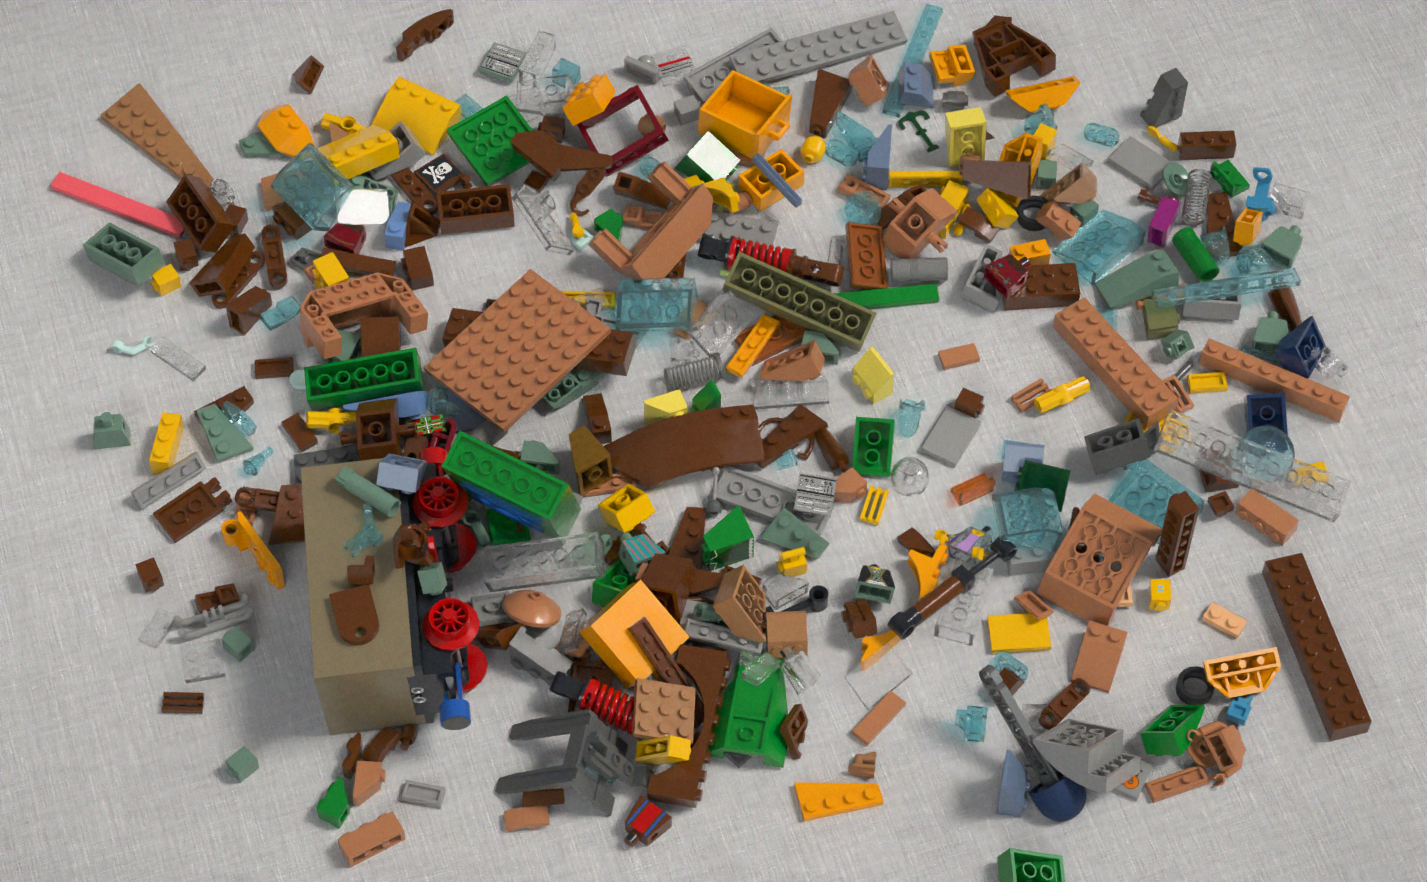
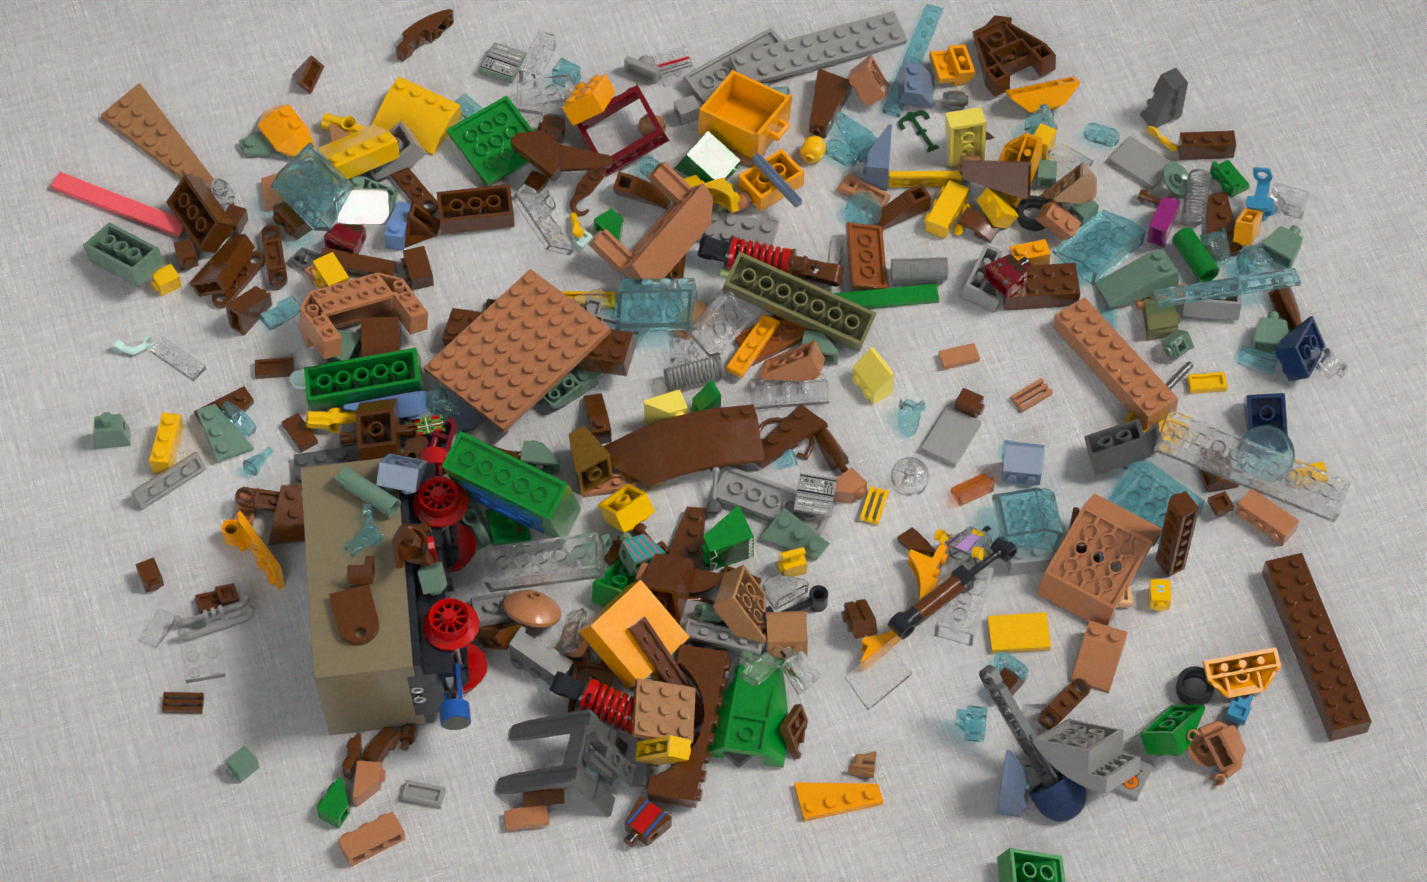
reddish brown tile [153,477,232,543] -> none
sand green brick [222,626,255,662] -> none
flag [414,154,473,197] -> none
nougat slope [622,206,663,230] -> none
green slope [852,417,895,477] -> none
nougat tile [852,691,906,746] -> none
torso [854,564,895,604] -> none
nougat slope [883,188,958,259] -> none
dark green panel [1014,460,1071,512] -> none
nougat tile [1014,590,1054,621] -> none
yellow piece [1034,376,1090,414] -> none
nougat tile [1145,765,1209,803] -> none
nougat tile [1162,374,1195,416] -> none
nougat brick [1199,338,1350,422] -> none
light nougat plate [1202,602,1247,639] -> none

